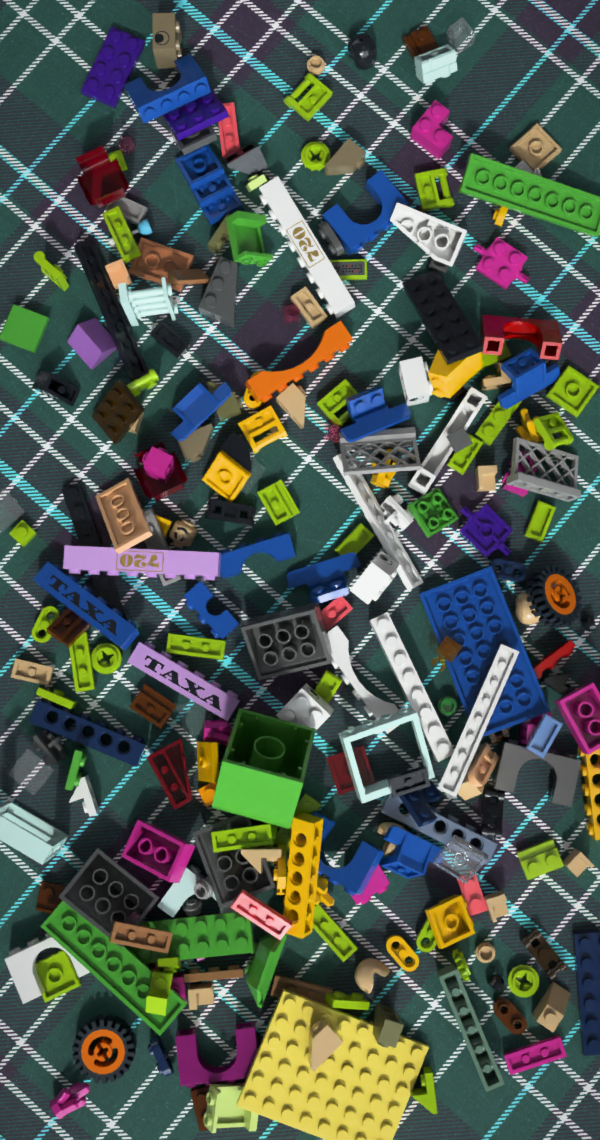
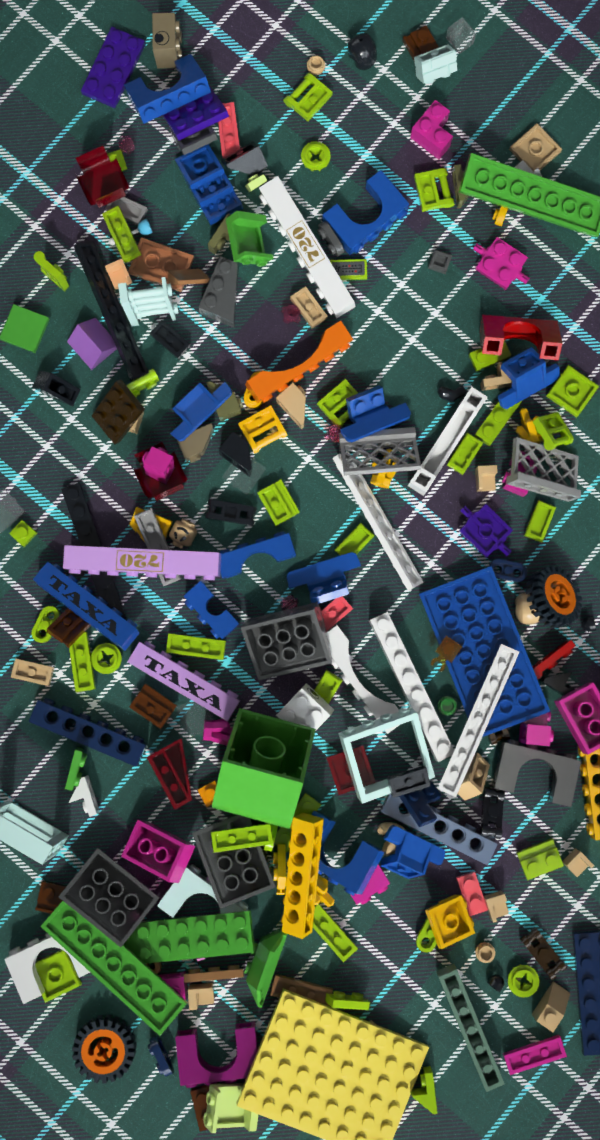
clear piece [8,749,55,795] -> none
dark grey hips [31,729,68,766] -> none
lime plate [36,687,78,709] -> none
dark pink rock [50,1082,90,1119] -> none
light nougat plate [95,478,152,554] -> none
medium nougat plate [108,920,173,954] -> none
lime slope [145,970,173,1016] -> none
lime plate [158,957,183,974] -> none
light grey plate [182,899,202,916] -> none
light grey plate [194,879,213,899] -> none
yellow plate [197,741,219,783] -> none
yellow plate [202,450,252,503] -> none
coral plate [231,889,292,940] -> none
tan slope [241,847,283,874] -> none
tan slope [308,1018,343,1072] -> none
dark tan slope [324,138,366,176] -> none
white brick [350,550,400,604] -> none
tan helmet [354,958,390,994] -> none
olive slope [373,1003,404,1048] -> none
white hips [380,494,414,530] -> none
yellow plate [386,934,419,972] -> none
white wedge [390,202,467,267] -> none
white brick [398,356,433,406] -> none
black plate [402,269,483,365] -> none
bright green tile [407,487,459,538] -> none
yellow slope [428,350,483,398] -> none
clear plate [433,835,489,884] -> none
dark grey tile [446,427,473,453] -> none
lime gear [452,948,471,982] -> none
light nougat plate [468,742,499,787] -> none
reddish brown plate [492,997,527,1034] -> none
medium blue tile [525,713,563,758] -> none
none -> clear pink plate [280,595,299,611]
none -> olive slope [451,164,470,208]

